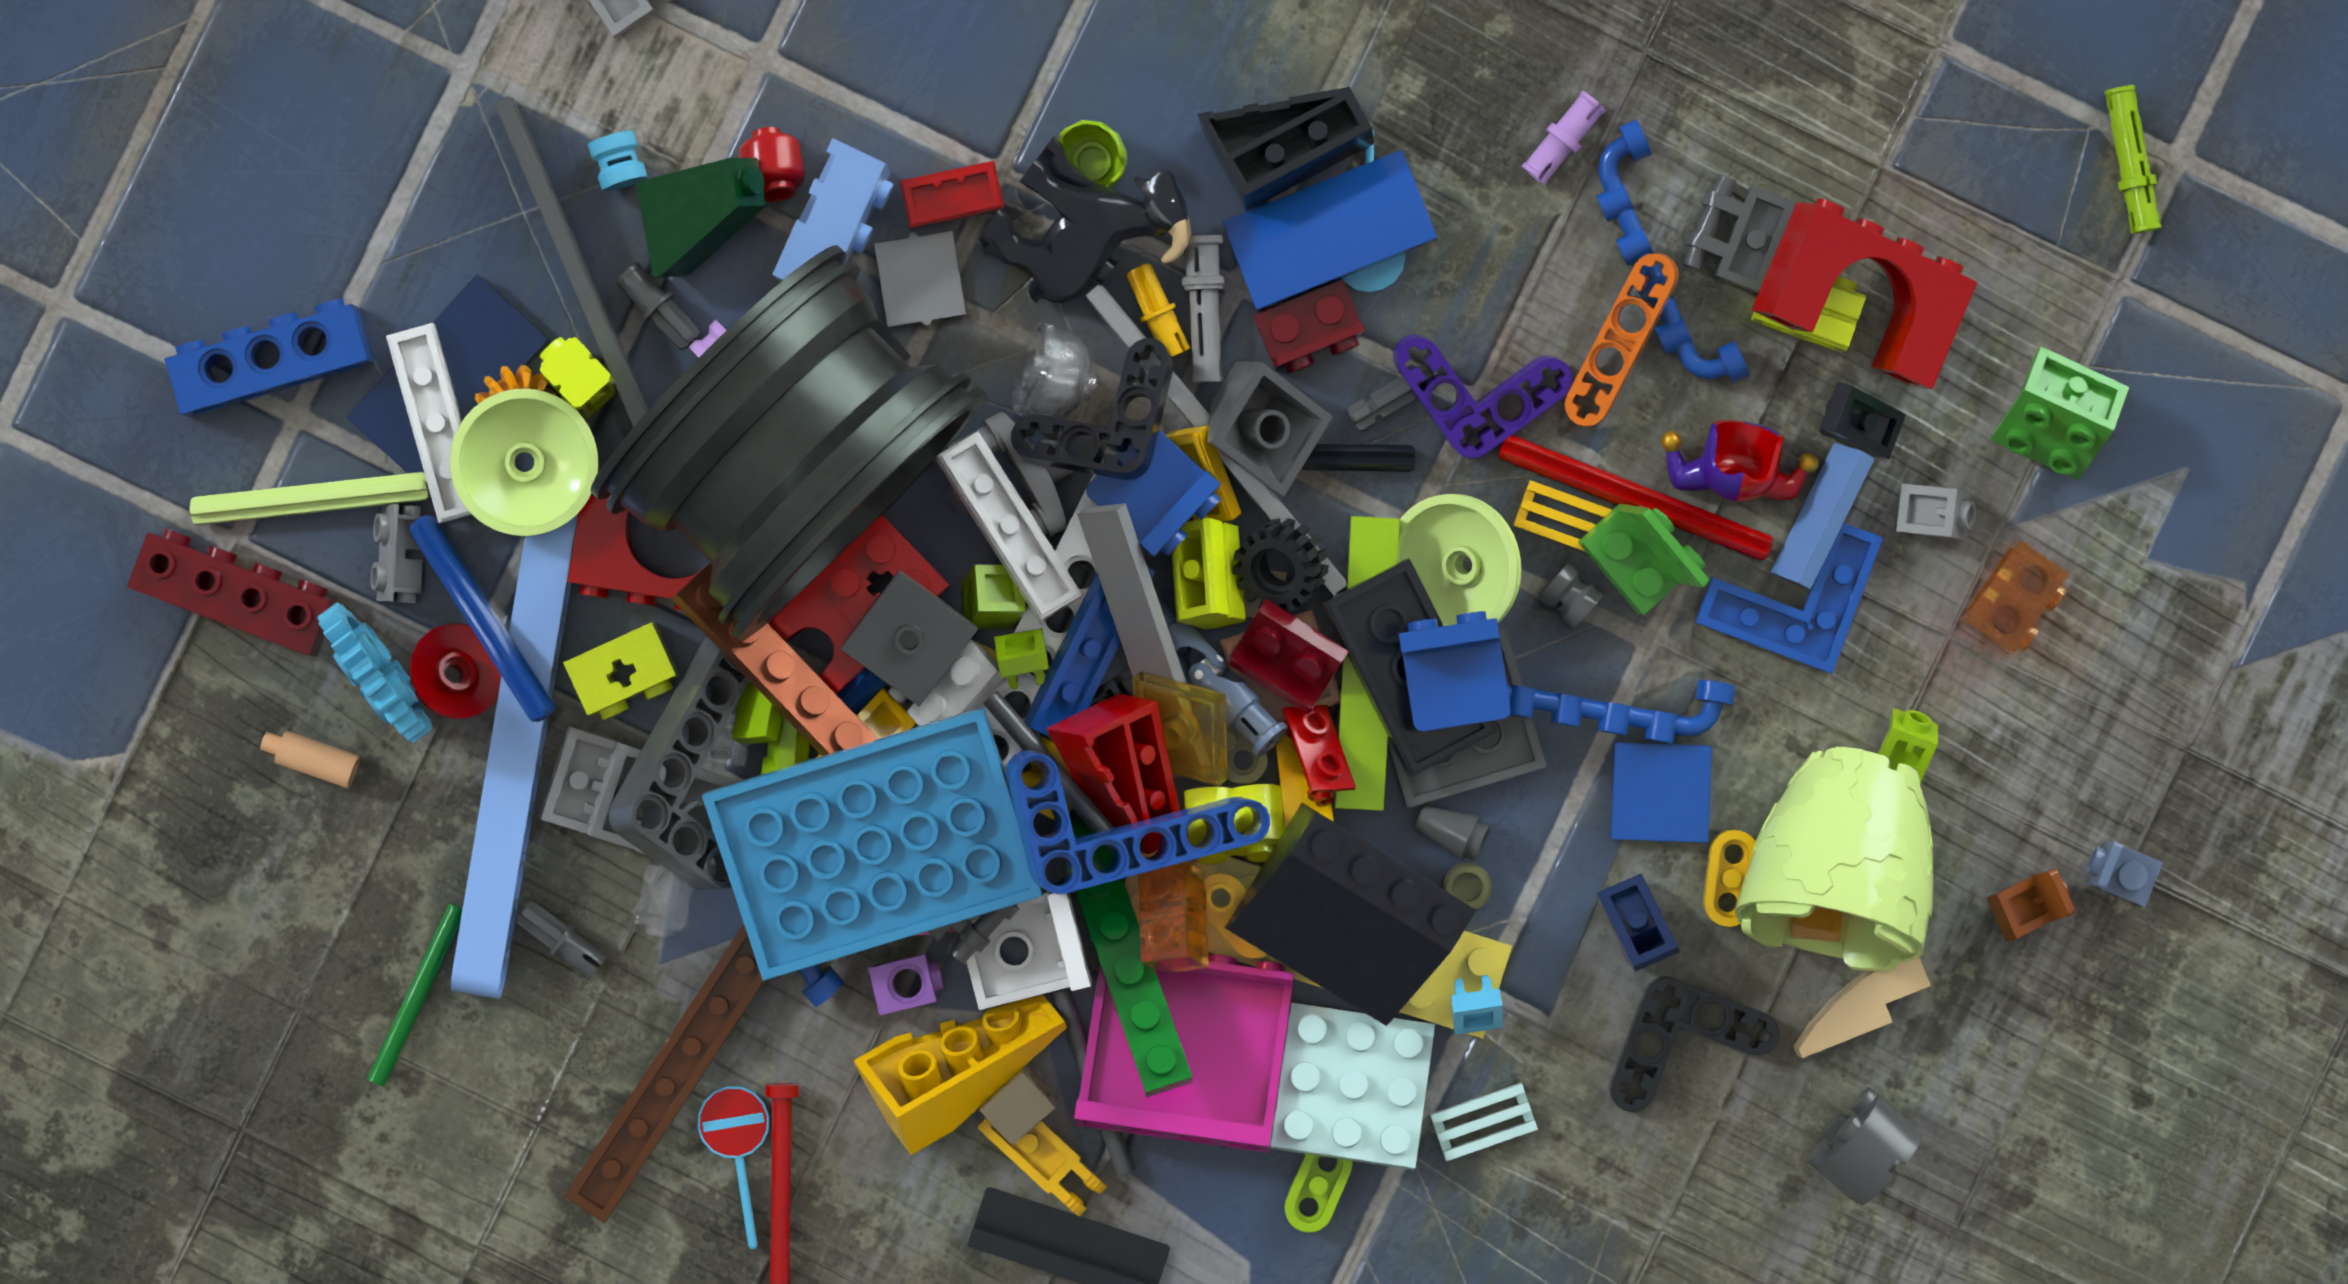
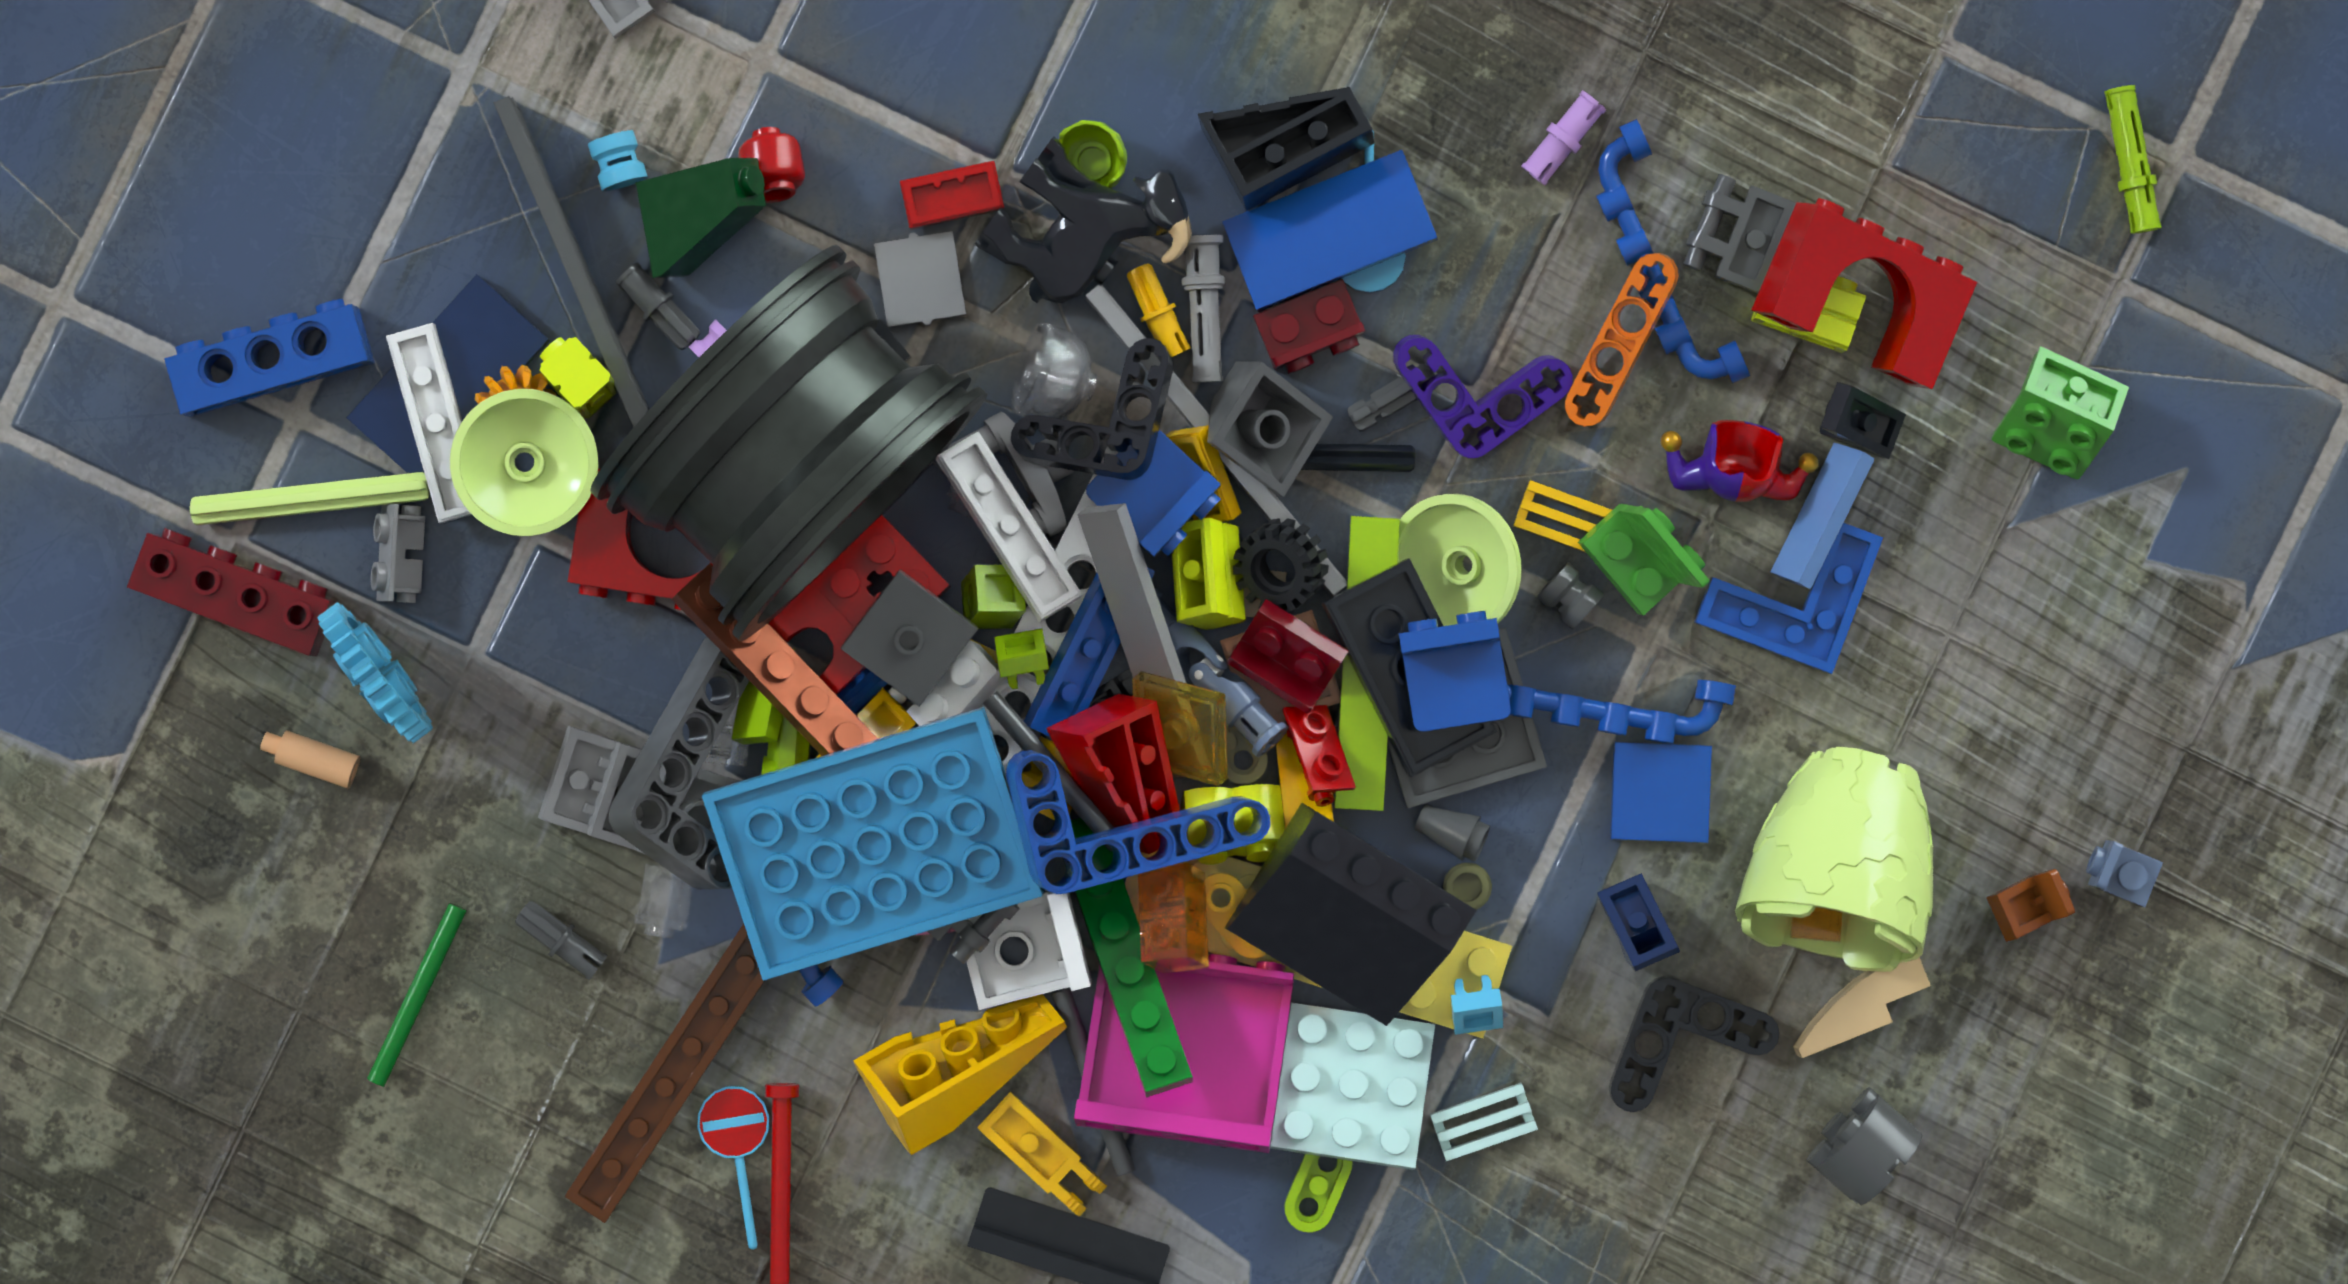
blue axle [409,515,555,723] -> none
red dish [409,623,502,719] -> none
light blue beam [451,514,578,999] -> none
neon yellow brick [563,622,681,721] -> none
light blue wedge [772,138,894,281] -> none
medium lavender brick [868,952,945,1016] -> none
dark tan panel [979,1064,1058,1144] -> none
red axle [1498,435,1773,560] -> none
yellow plate [1703,830,1755,927] -> none
lime bracket [1877,709,1938,783] -> none
light grey bracket [1896,484,1976,540] -> none
clear orange brick [1958,540,2069,654] -> none

